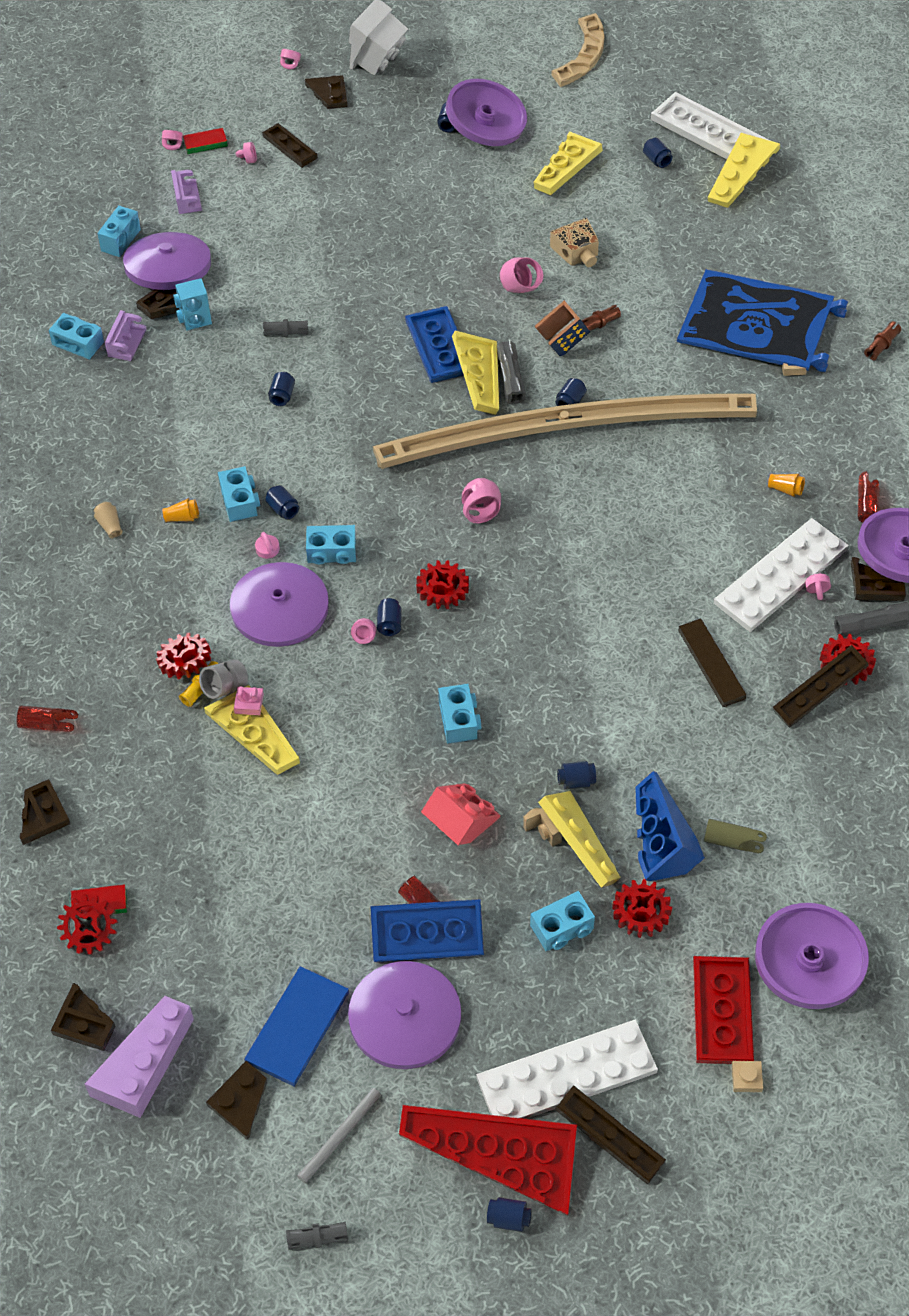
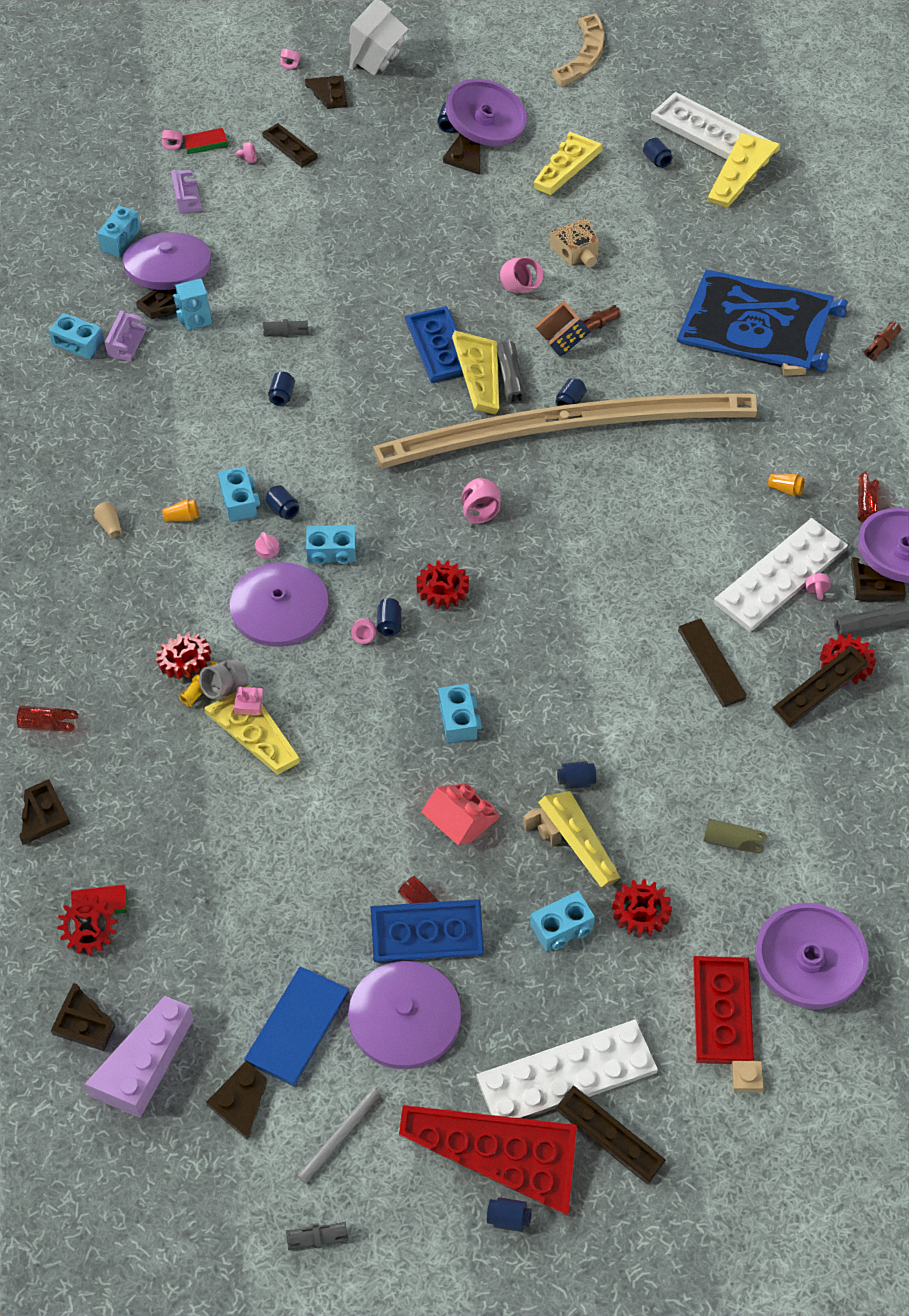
blue wedge [635,771,705,881] -> none
none -> dark brown wing [443,133,480,175]

